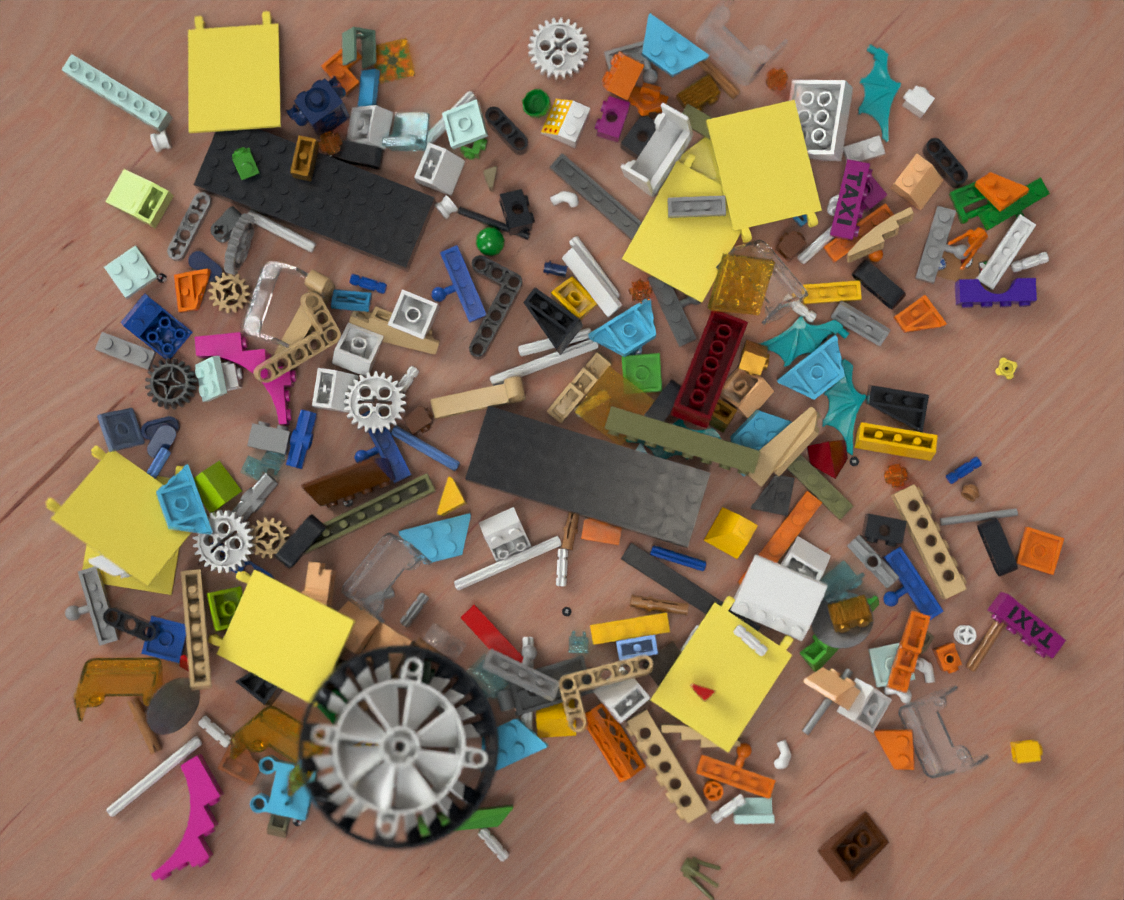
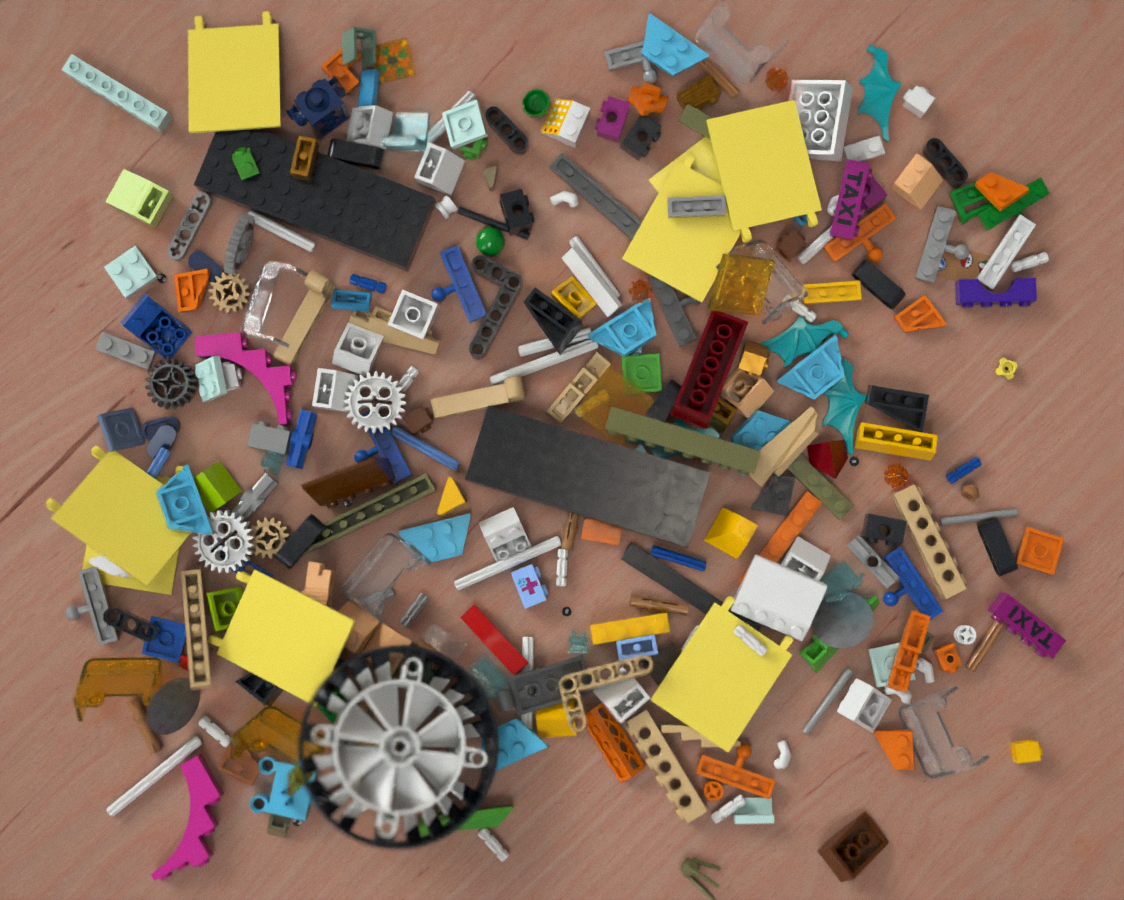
white wheel [150,130,172,153] -> none
dark grey piece [210,206,242,243] -> none
clear light blue tile [240,455,266,481] -> none
tan beam [254,292,341,383] -> none
clear orange gear [318,131,343,155] -> none
light grey plate [482,645,559,701] -> none
white gear [528,18,589,80] -> none
dark blue pin [543,260,568,278] -> none
orange brick [602,51,644,100] -> none
white windscreen [621,103,693,197] -> none
red slope [690,683,716,701] -> none
light nougat slope [804,668,860,711] -> none
pearl gold brick [827,594,873,633] -> none
light grey plate [831,300,891,346] -> none
tan slope [847,207,914,263] -> none
orange plant [948,227,988,270] -> none
none -> light blue brick [511,564,549,609]

